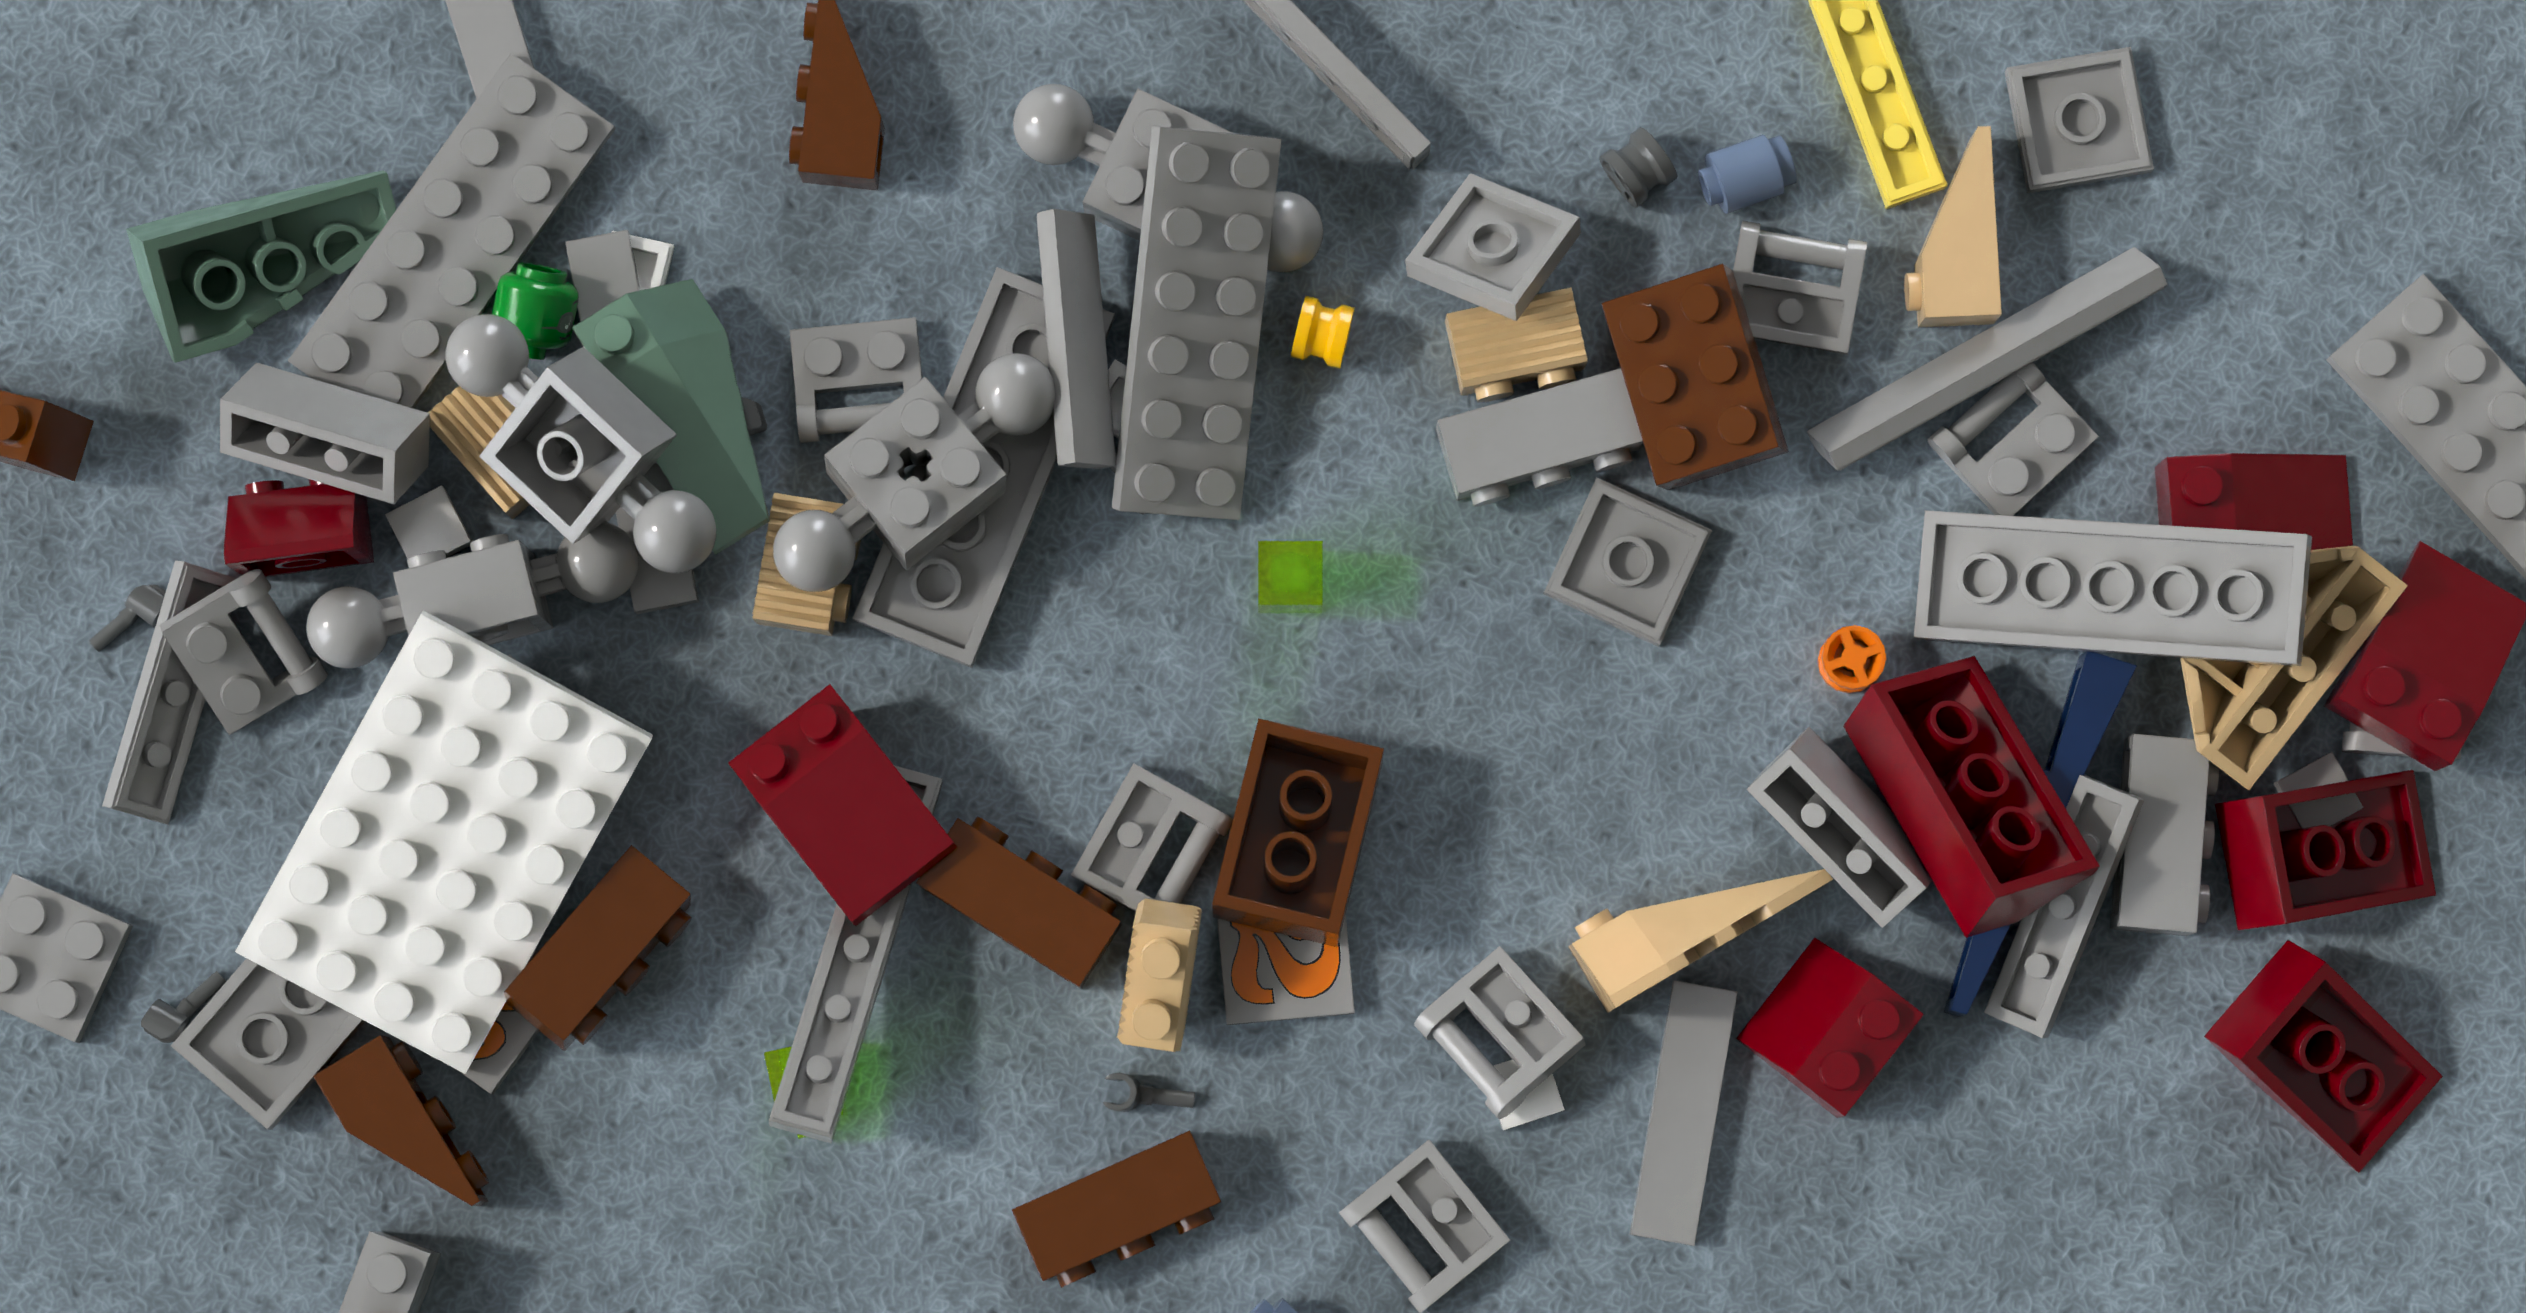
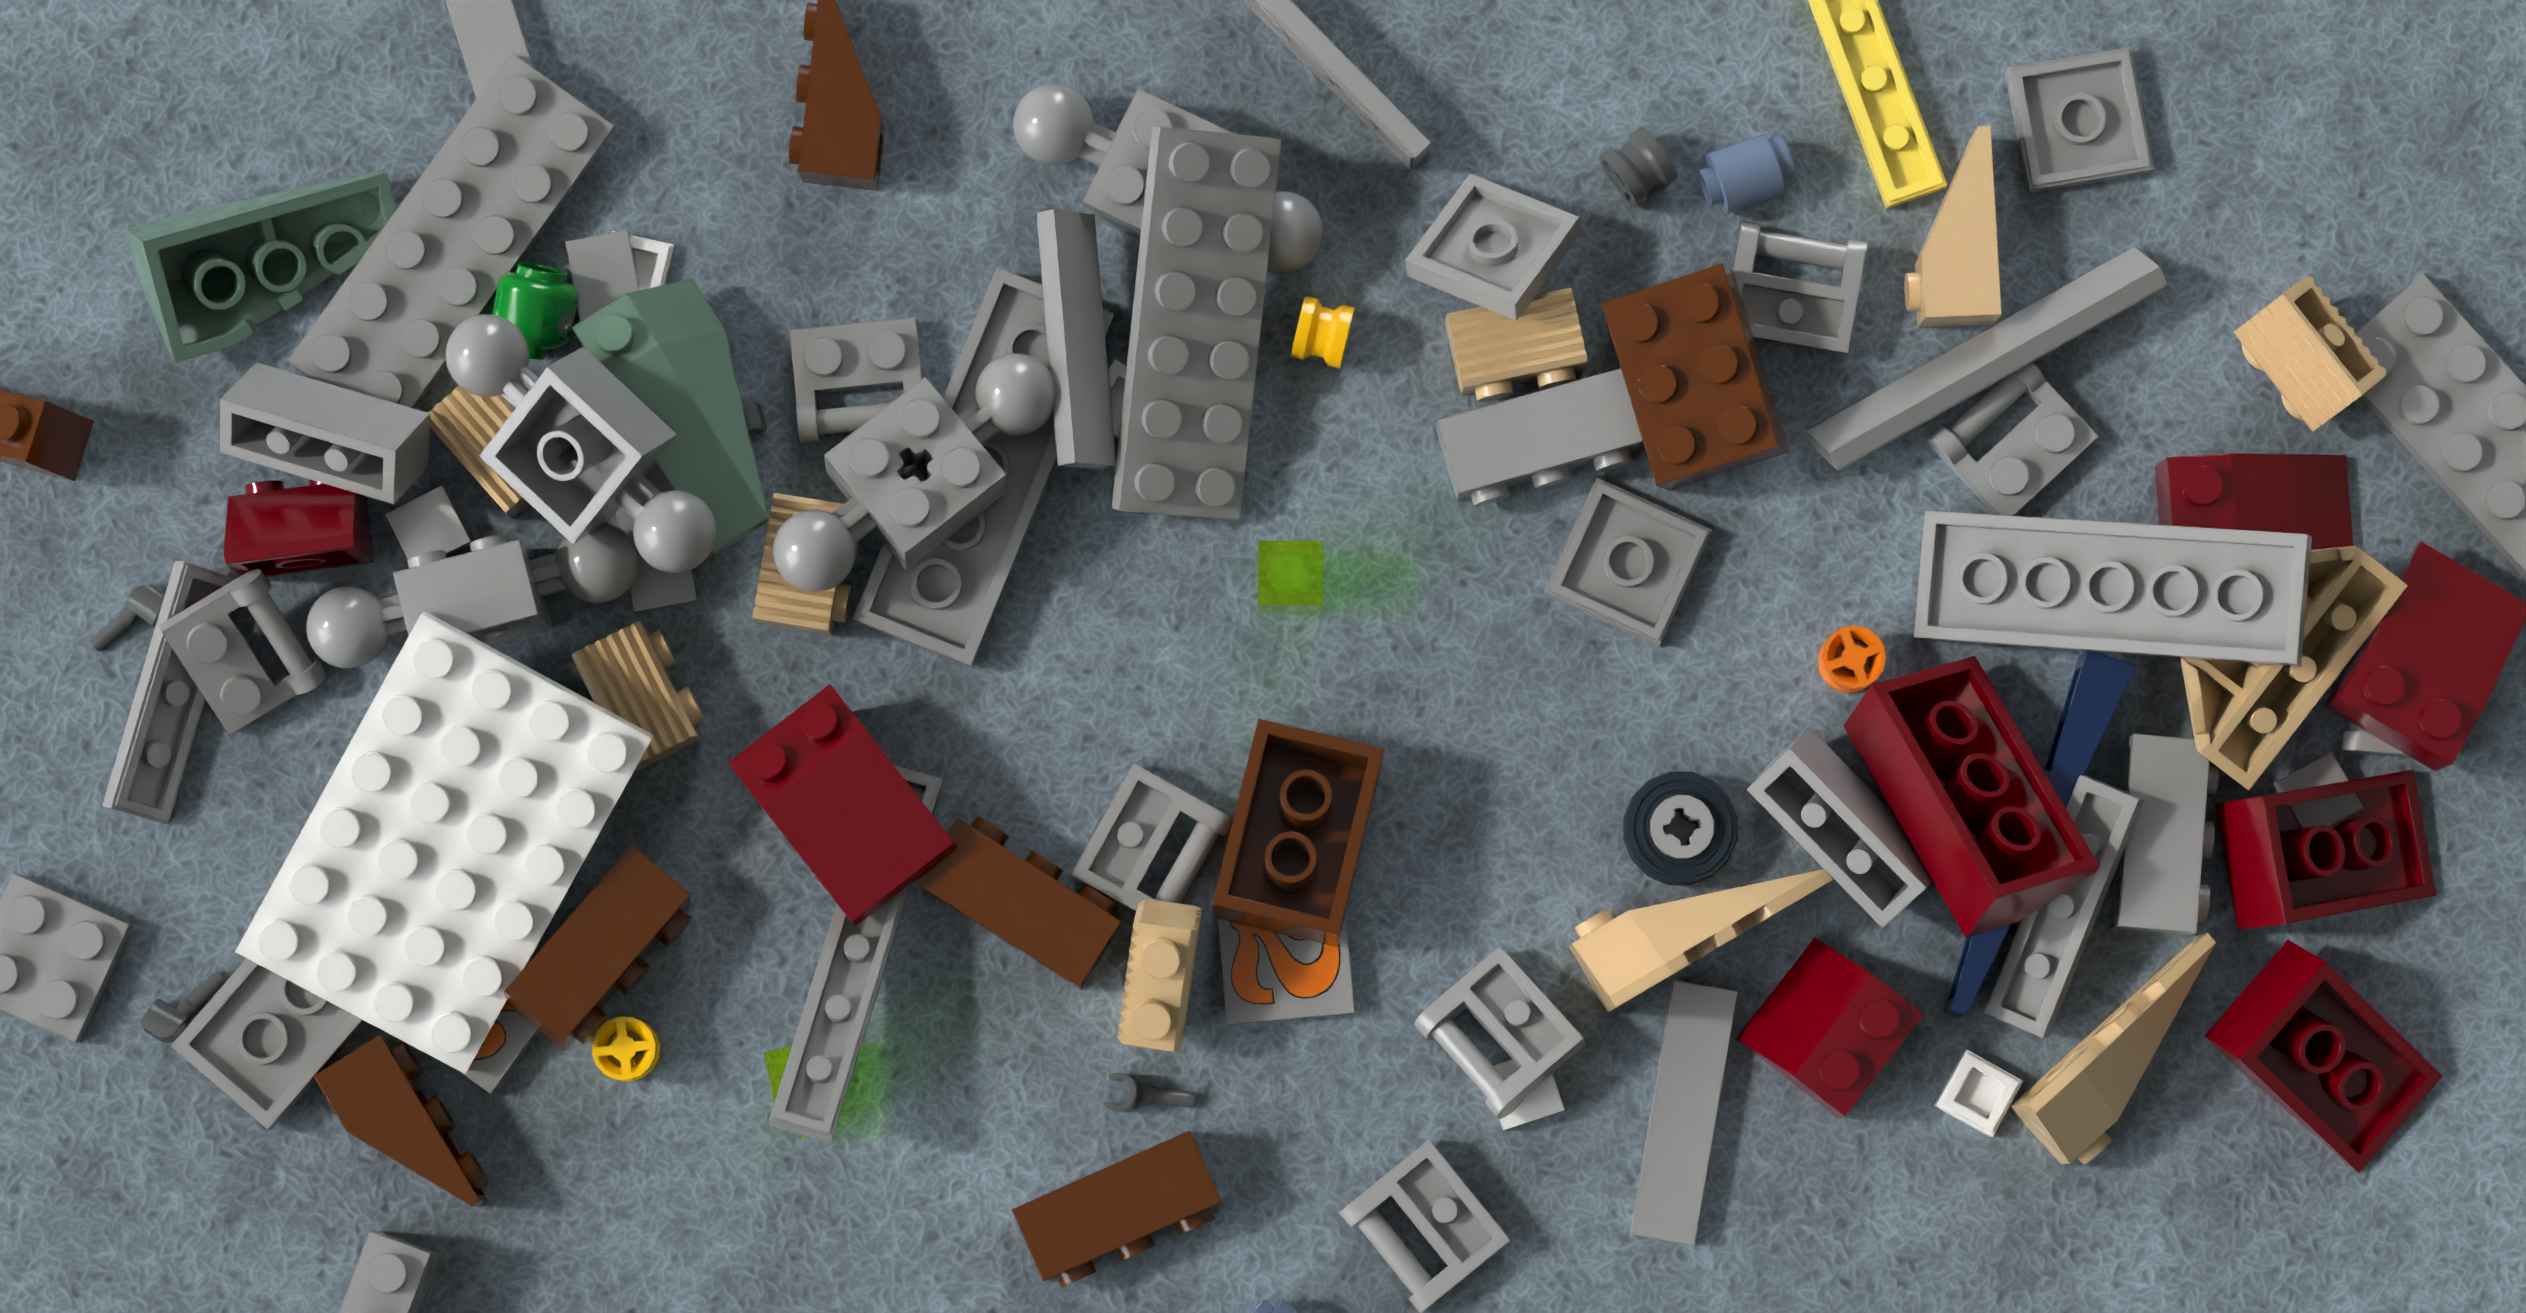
none -> tan brick [571,621,705,773]
none -> yellow wheel [592,1016,661,1082]
none -> black wheel [1623,771,1738,886]
none -> white tile [1934,1049,2023,1137]
none -> tan wedge [2009,933,2216,1165]
none -> tan brick [2233,275,2386,432]

